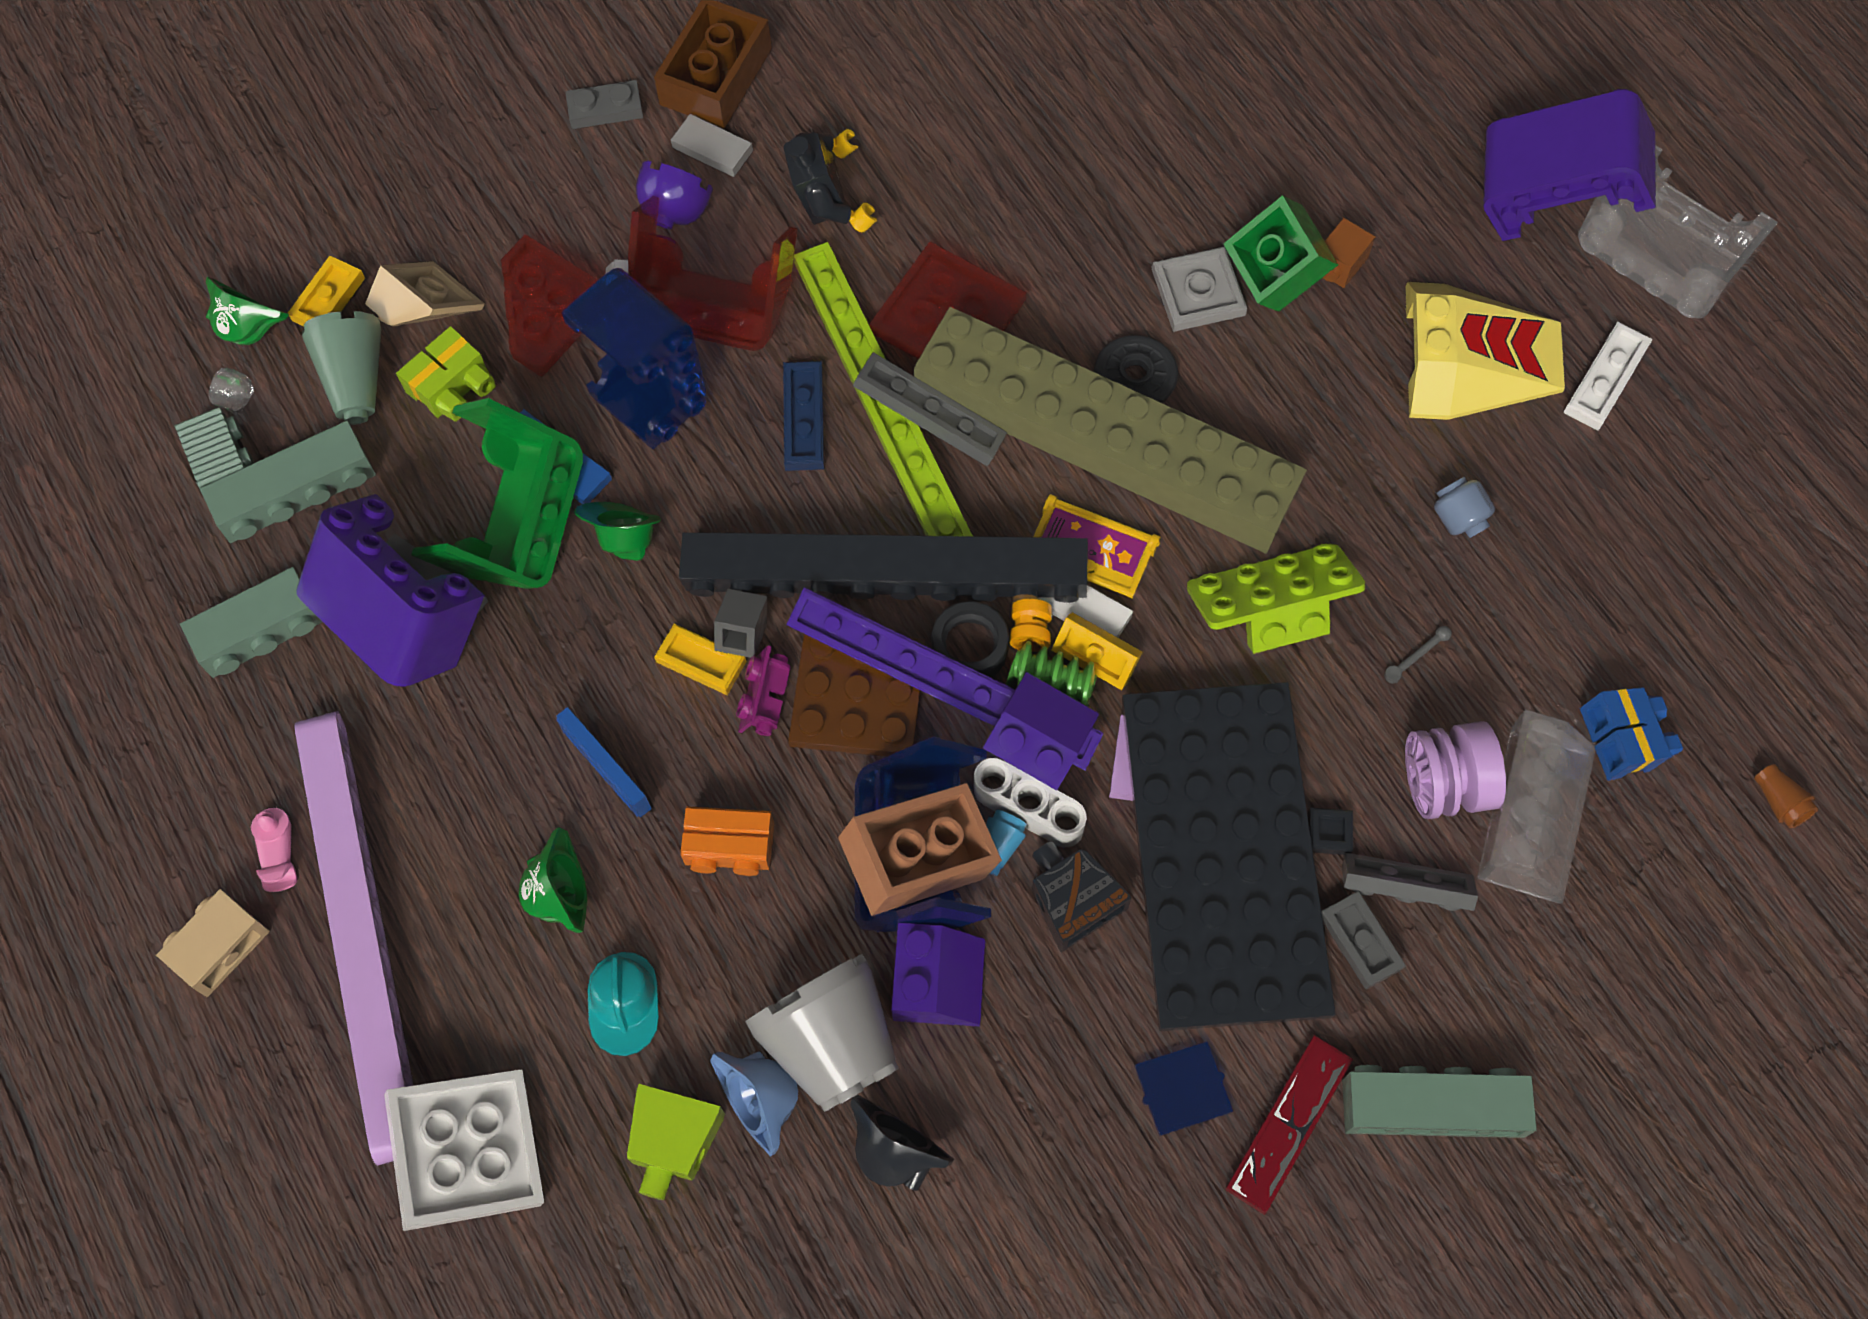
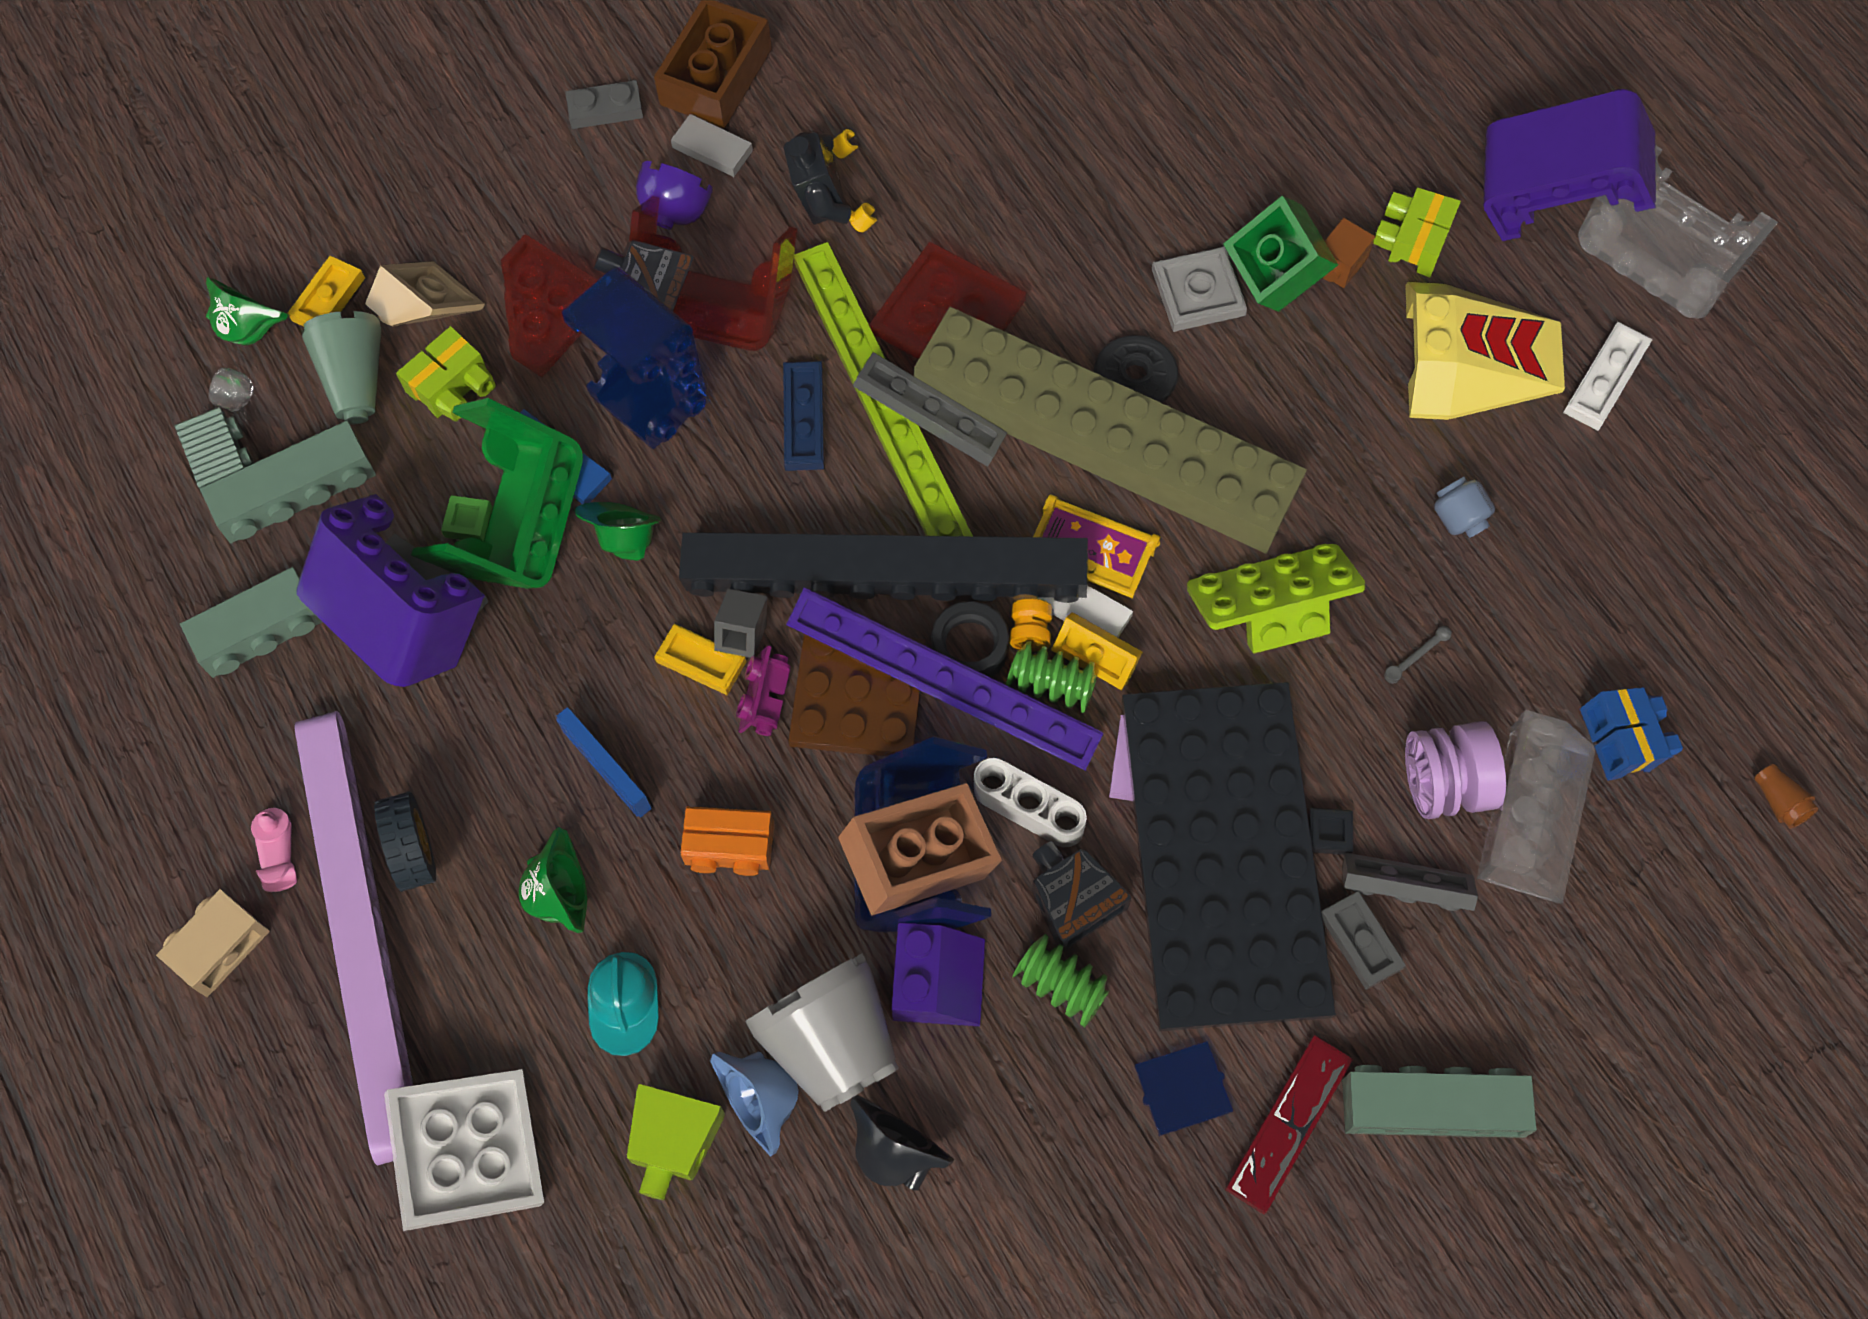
dark purple slope [983,671,1099,791] -> none
dark azure cone [986,810,1027,876] -> none
none -> black wheel [374,791,437,892]
none -> bright green plate [441,495,493,541]
none -> torso [593,241,694,327]
none -> bright green piece [1012,934,1110,1028]
none -> lime hips [1373,187,1461,278]

